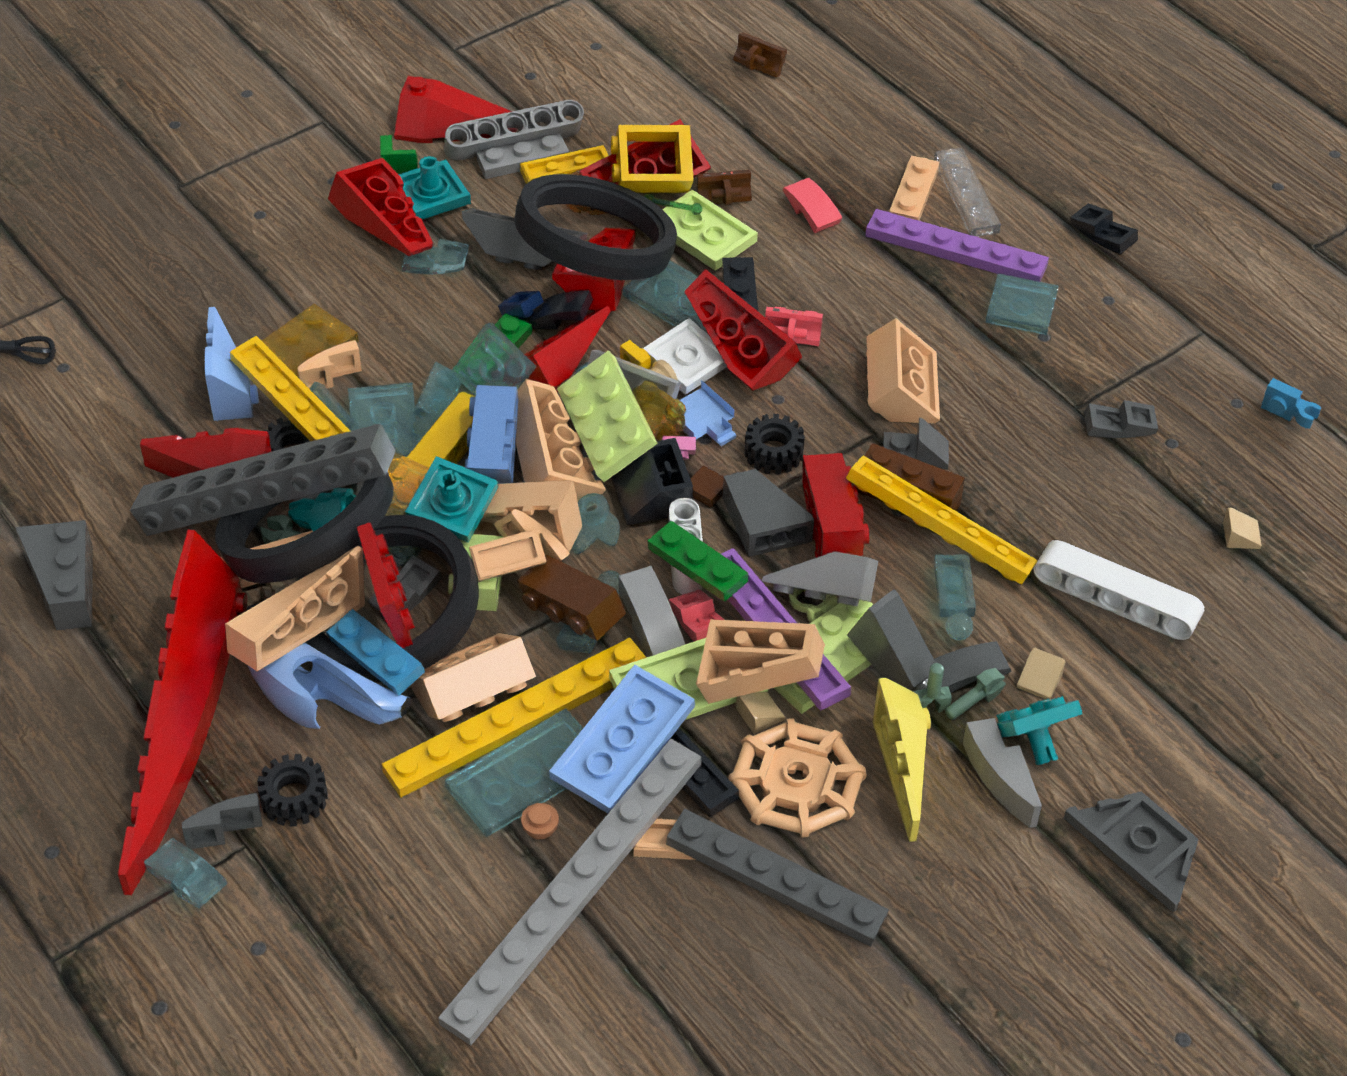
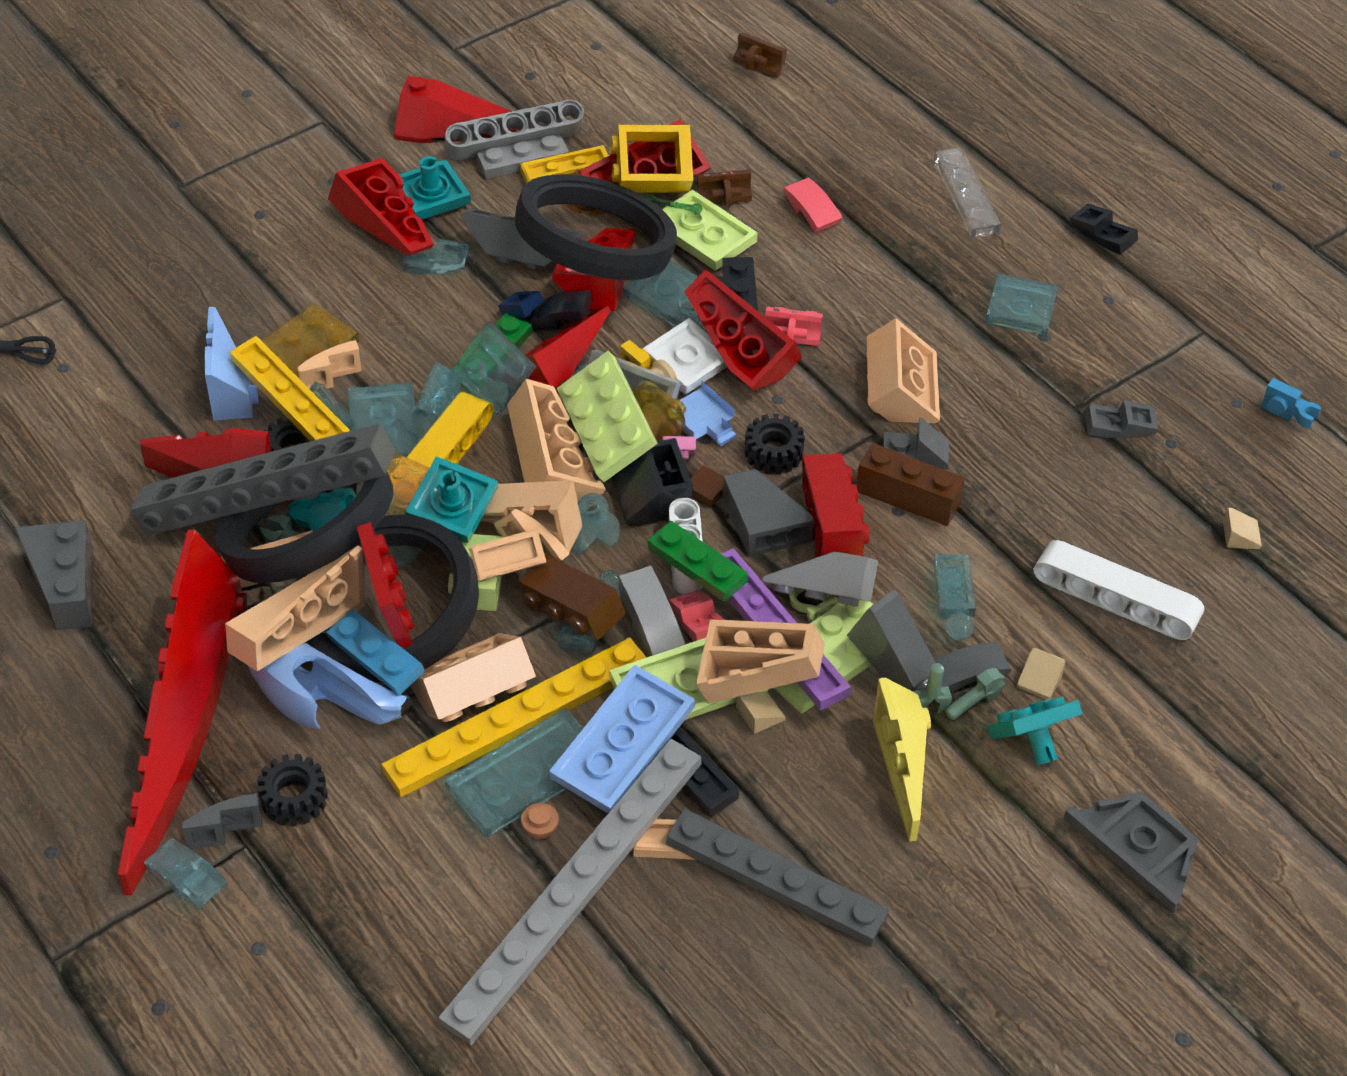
dark grey slope [368,555,442,611] -> none
green panel [380,135,418,174] -> none
medium blue wedge [465,385,519,484] -> none
light nougat plate [728,718,867,838] -> none
yellow plate [846,455,1038,585] -> none
medium lavender plate [865,209,1049,285] -> none
light nougat plate [889,156,940,221] -> none
light grey slope [962,718,1042,828] -> none

